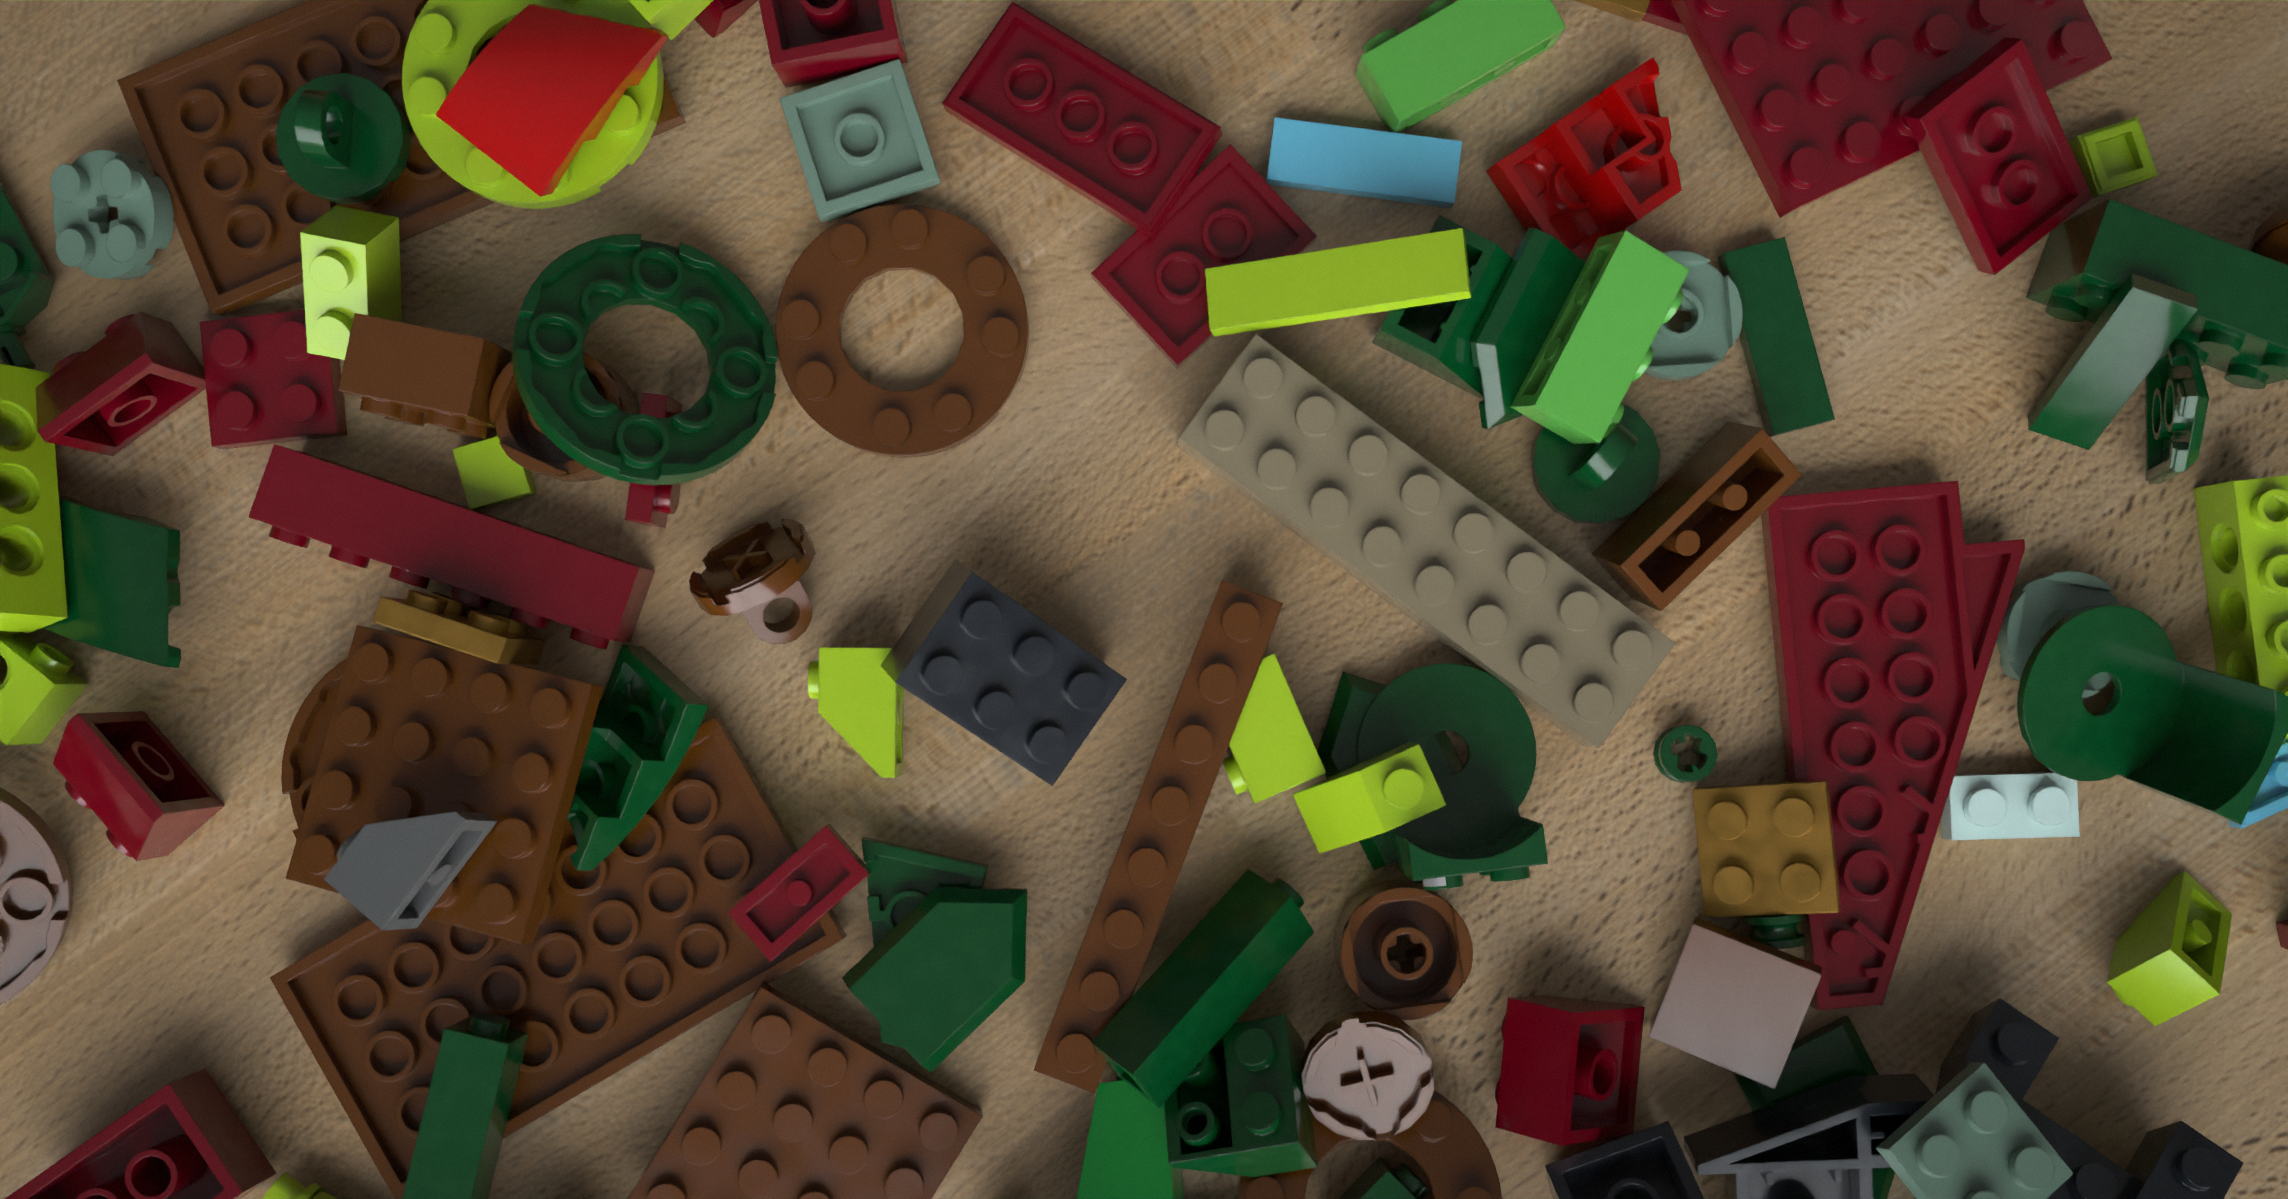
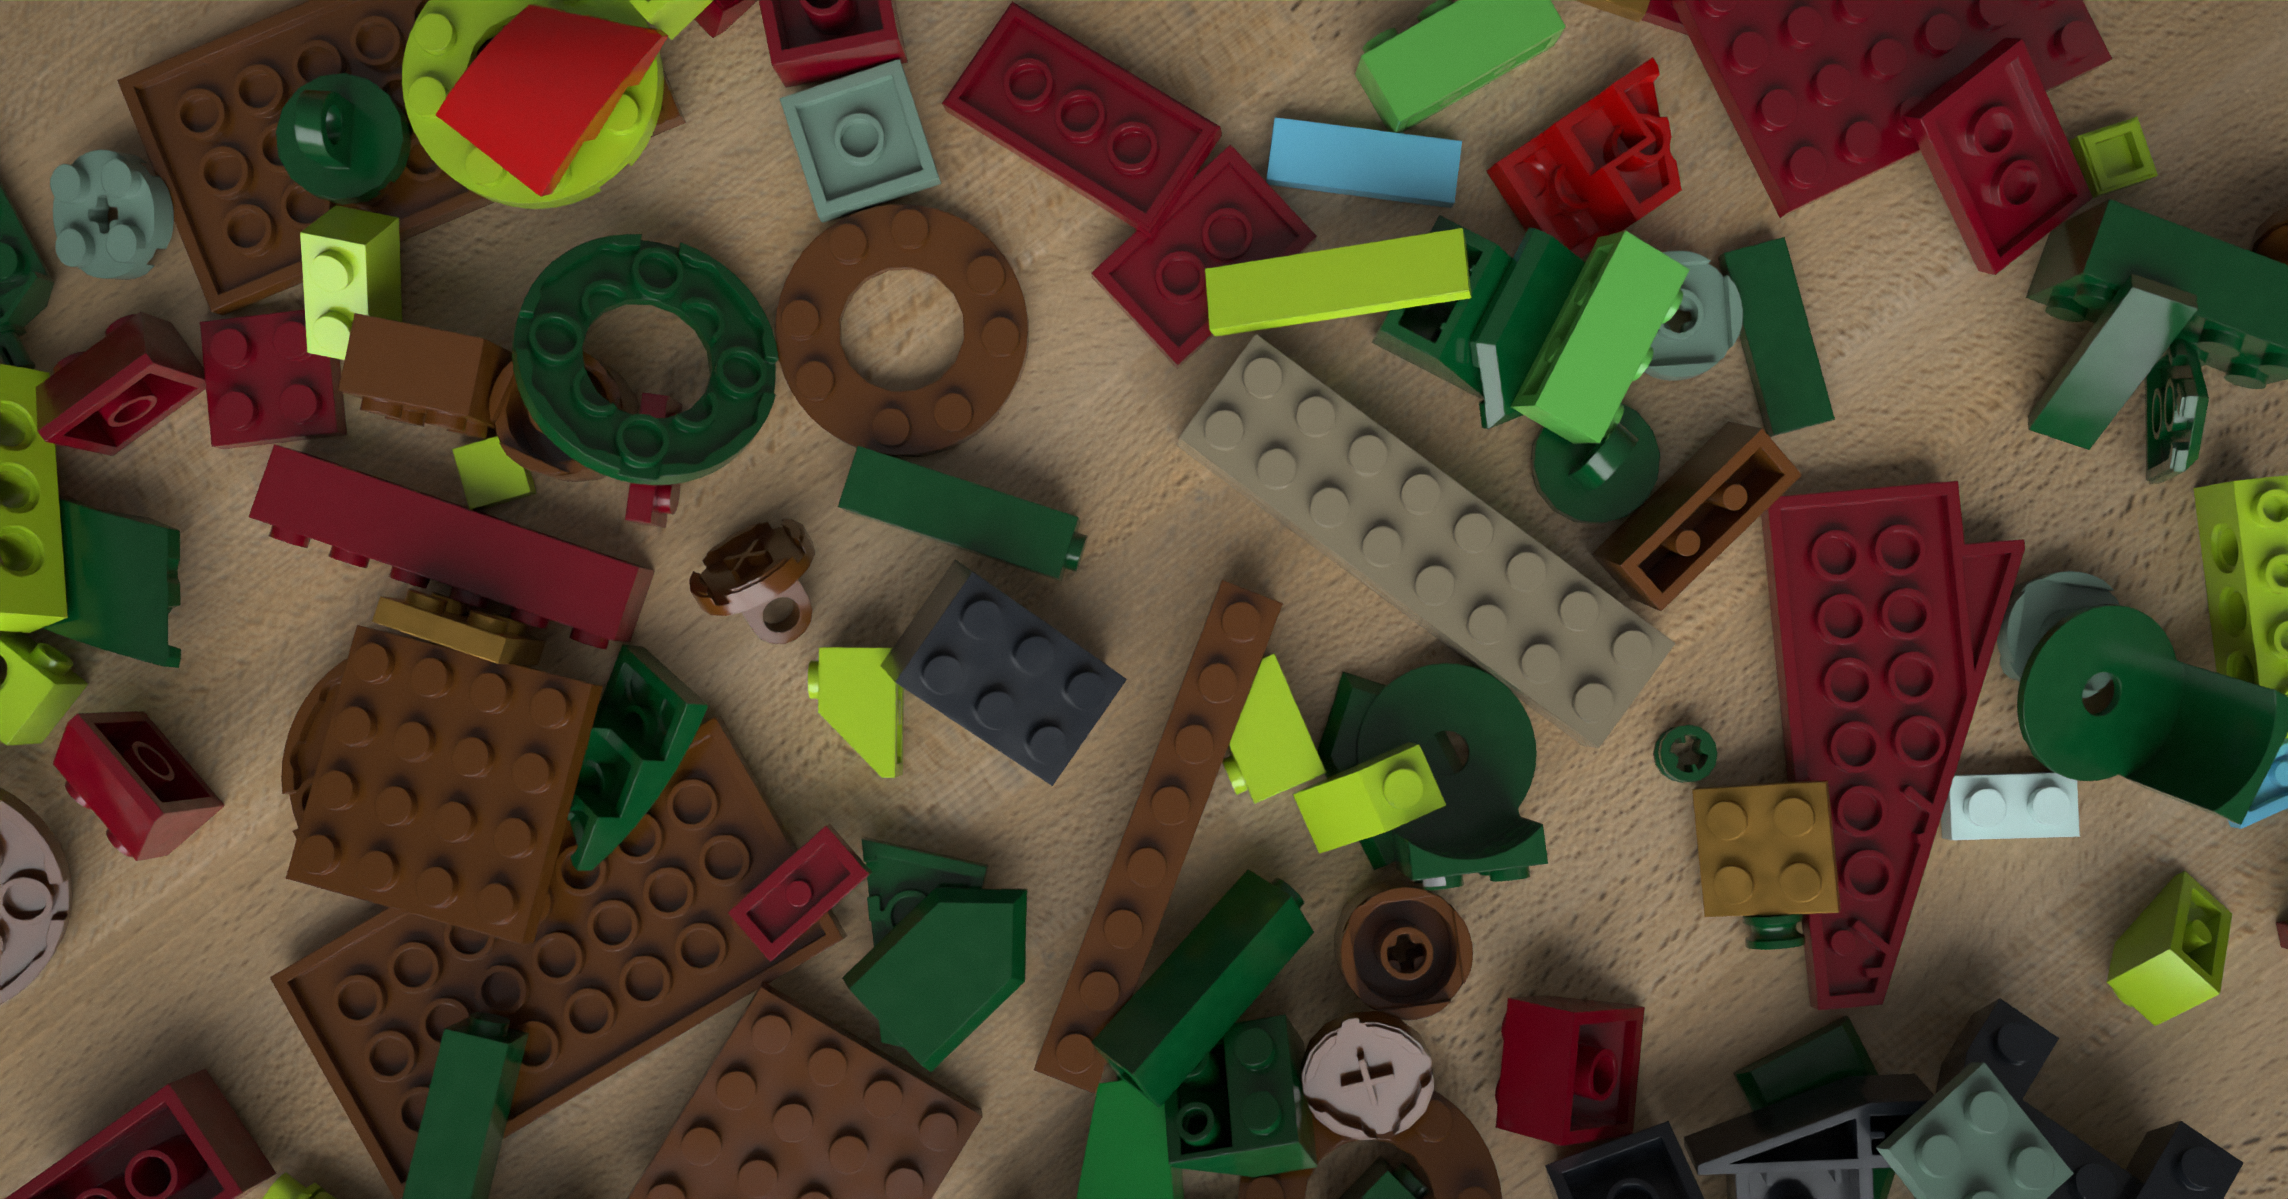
dark grey slope [324,811,497,930] -> none
tile [1649,917,1822,1089] -> none
none -> dark green brick [838,446,1088,581]

